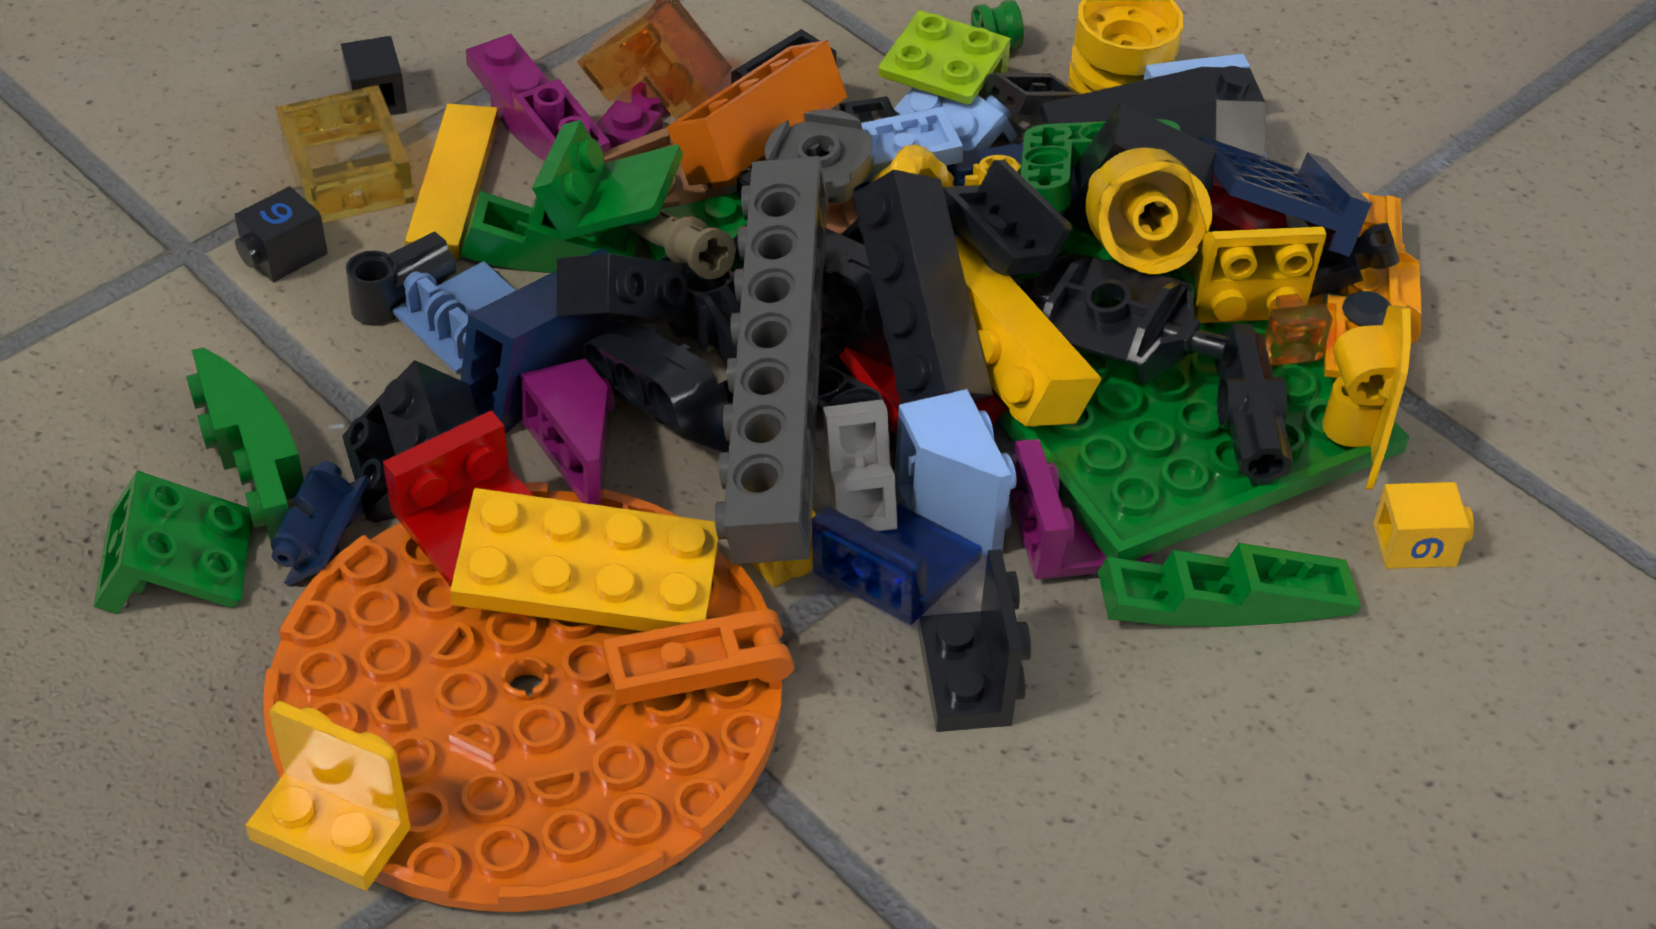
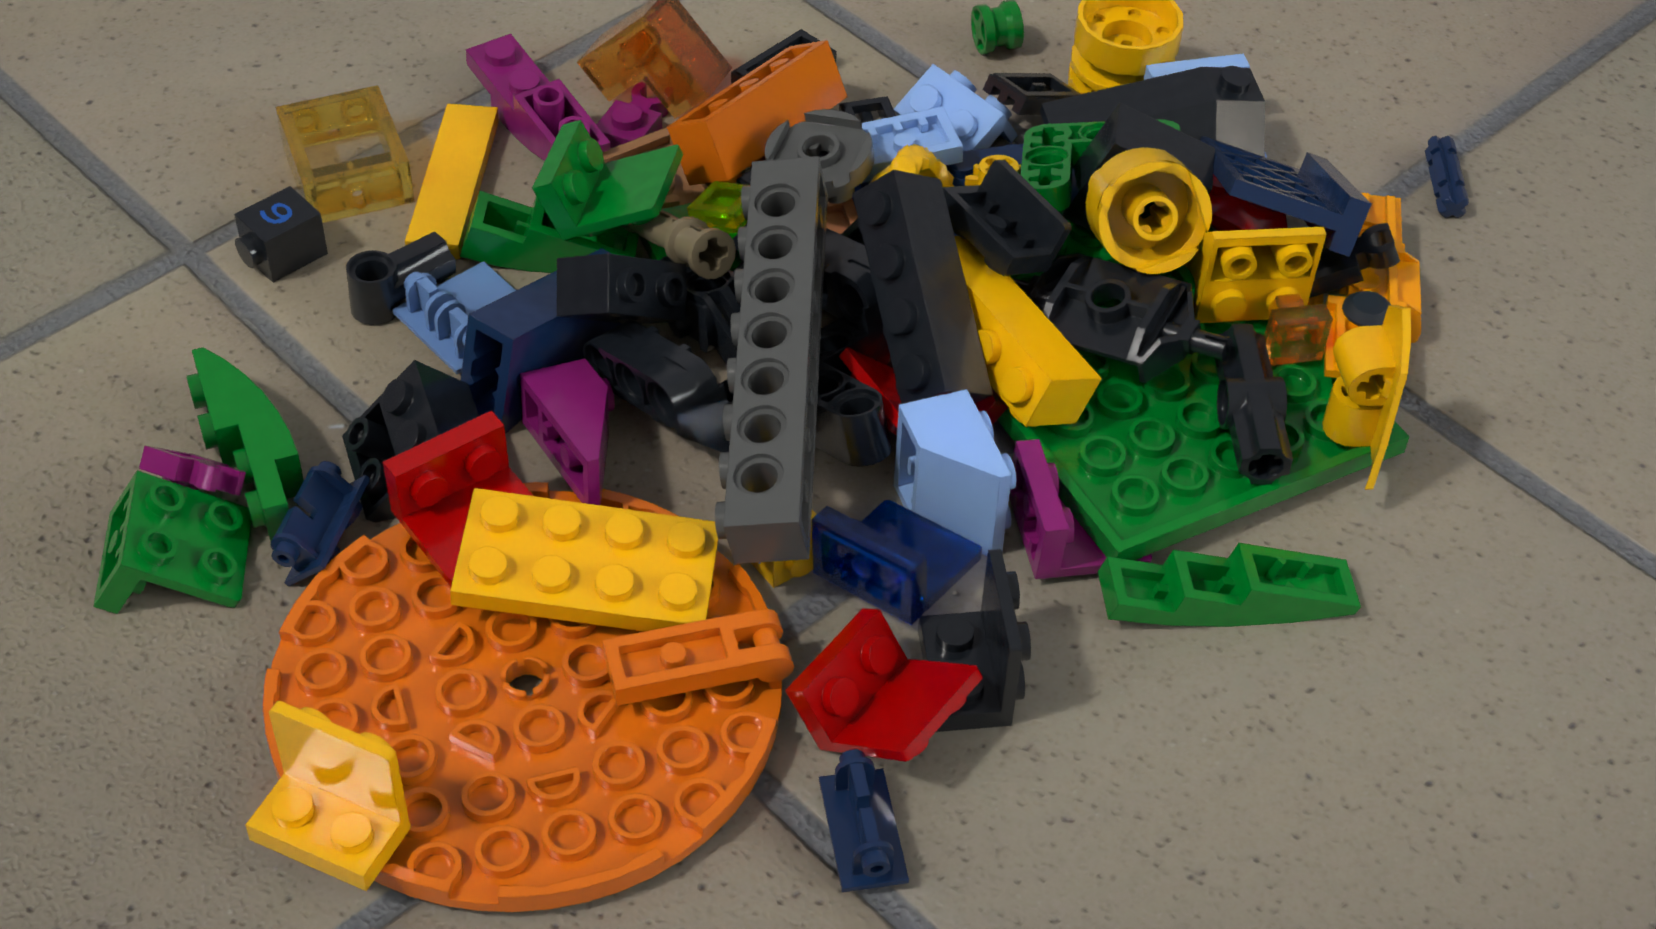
black brick [341,36,407,121] -> none
light grey slope [823,399,897,537] -> none
lime bracket [878,10,1011,105] -> none
yellow brick [1373,482,1474,569] -> none
none -> magenta plate [139,445,246,496]
none -> clear neon green plate [687,181,747,234]
none -> red bracket [785,608,983,762]
none -> dark blue hinge [819,749,909,892]
none -> dark blue axle [1425,135,1469,218]

